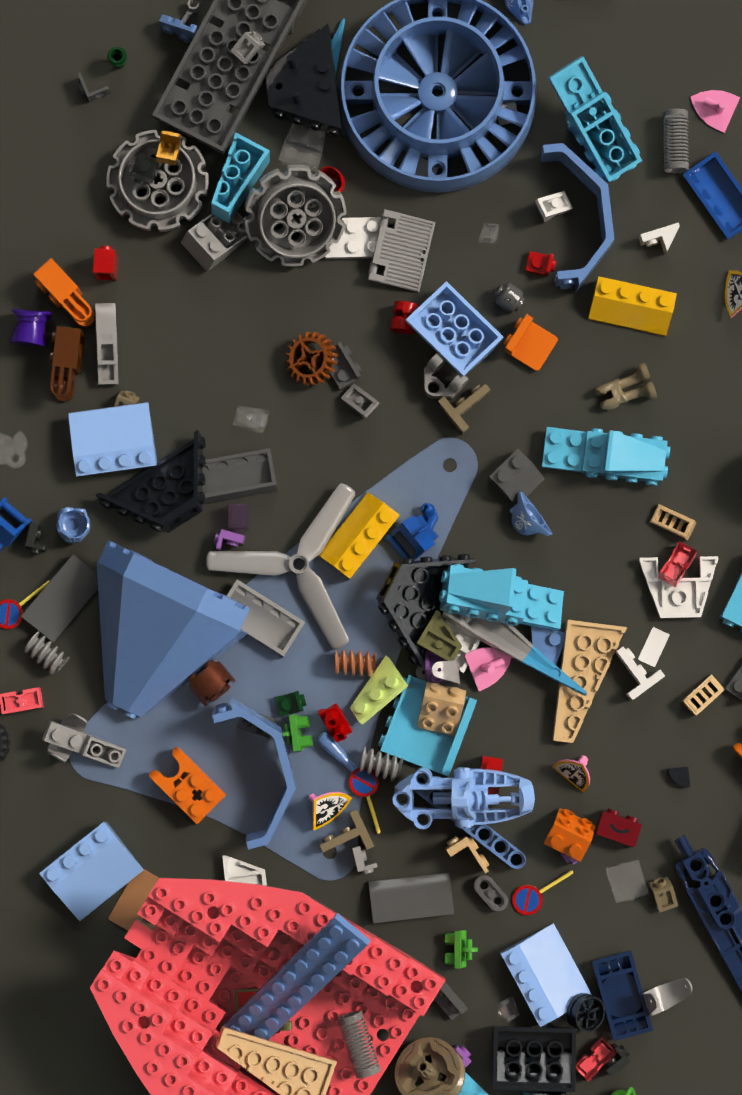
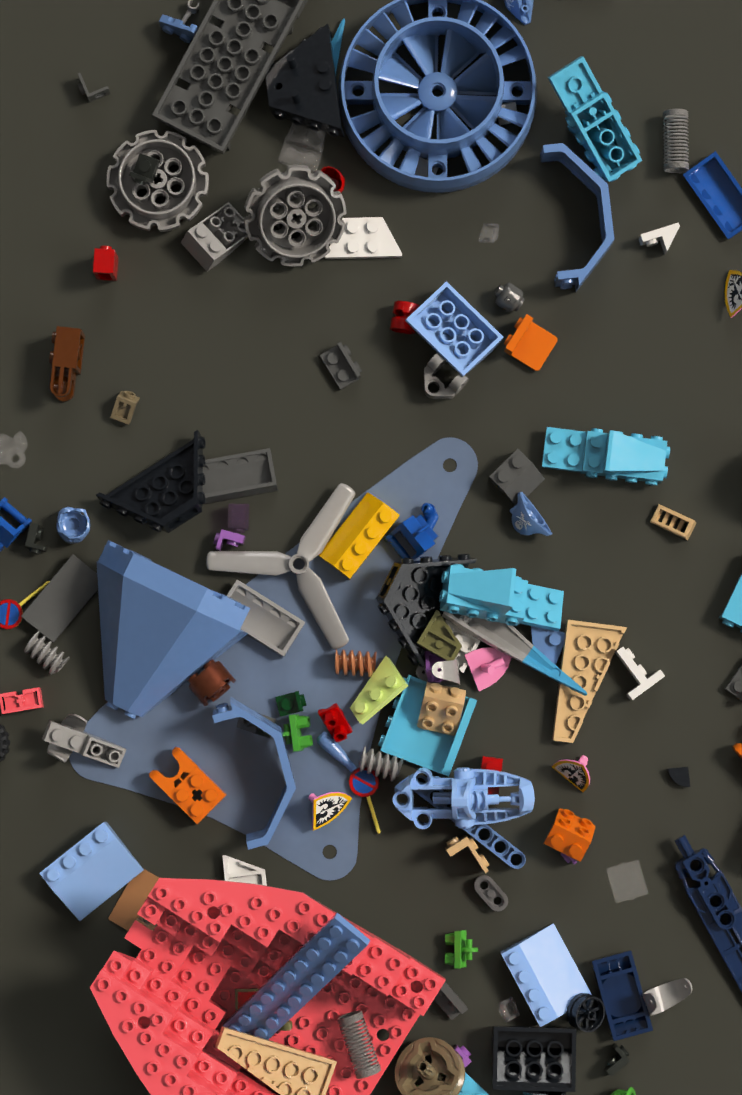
dark purple hat [9,308,52,347] -> none
orange brick [33,258,95,327] -> none
light blue slope [68,402,157,476] -> none
light grey slope [95,303,118,384] -> none
dark green cone [107,47,127,69] -> none
pearl gold bracket [156,131,181,165] -> none
medium azure wedge [211,132,270,223] -> none
light grey bracket [231,31,265,64] -> none
clear slope [233,406,269,433] -> none
dark orange gear [285,332,338,386] -> none
dark tan bracket [320,809,374,852] -> none
light grey slope [341,384,379,419] -> none
light grey bracket [350,845,378,875] -> none
light grey window [368,209,436,292] -> none
dark grey slope [369,873,454,923] -> none
dark tan bracket [437,384,490,435] -> none
piece [512,870,573,915] -> none
red bracket [525,251,556,277] -> none
white slope [535,191,573,222] -> none
coral piece [576,1036,618,1082] -> none
yellow slope [588,276,677,336] -> none
dark red brick [594,808,642,848] -> none
dark tan piece [595,363,657,411] -> none
white sticker [638,627,669,667] -> none
white wing [639,556,718,618] -> none
dark tan bracket [649,877,678,913] -> none
coral piece [658,541,697,588] -> none
tan slope [681,674,725,716] -> none
bright pink shield [690,90,740,133] -> none

